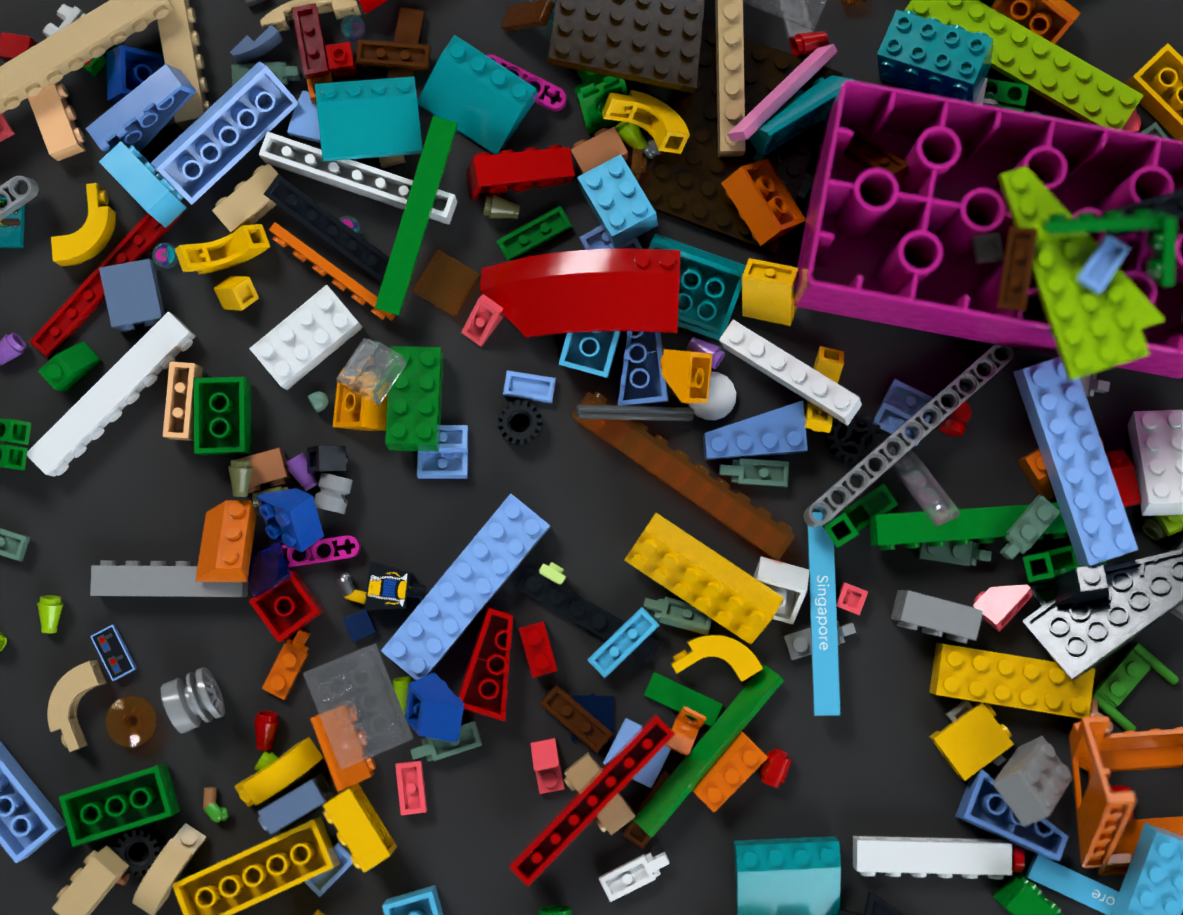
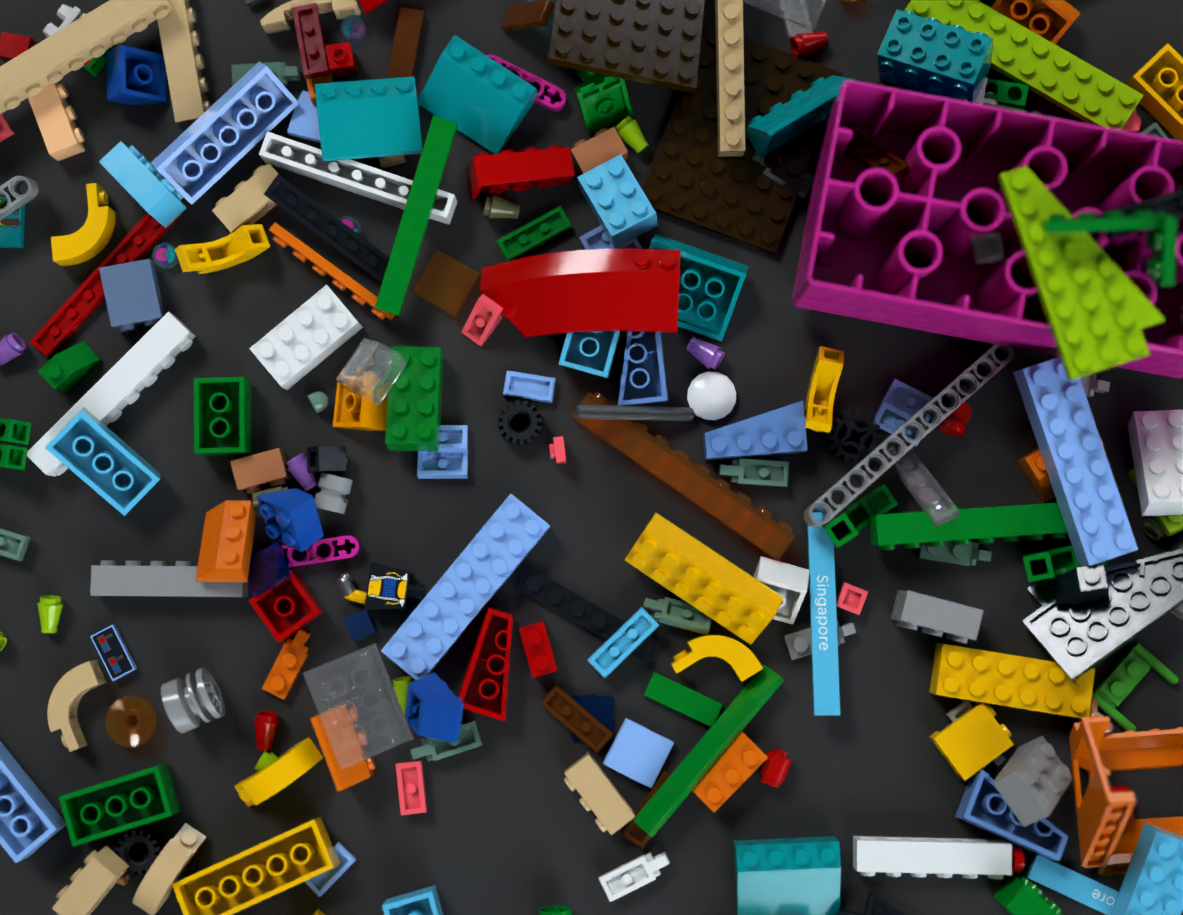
medium blue wedge [85,64,196,152] -> none
light nougat brick [163,362,203,441] -> none
arm [203,787,229,823] -> none
yellow panel [214,276,259,311] -> none
olive cone [228,460,254,497] -> none
sand blue slope [230,24,283,64] -> none
sand blue window [258,773,334,835] -> none
yellow brick [323,783,397,872] -> none
reddish brown tile [355,39,431,72] -> none
red brick [509,713,675,886] -> none
coral slope [530,738,565,794] -> none
yellowish green plate [539,562,567,585] -> none
yellow arch [602,90,690,154] -> none
clear orange plate [631,148,647,180] -> none
dark grey arm [643,134,663,159] -> none
light orange slope [660,349,713,403] -> none
orange bracket [665,707,707,756] -> none
white brick [719,320,862,426] -> none
orange slope [721,158,806,246] -> none
bright pink tile [727,44,838,142] -> none
yellow panel [742,258,798,326] -> none
slope [973,585,1033,632] -> none
reddish brown tile [997,226,1038,312] -> none
sand green hinge [999,495,1060,560] -> none
light blue tile [1075,233,1131,295] -> none
red slope [1105,450,1141,507] -> none
none -> medium azure brick [45,407,161,516]
none -> coral plate [549,436,567,464]

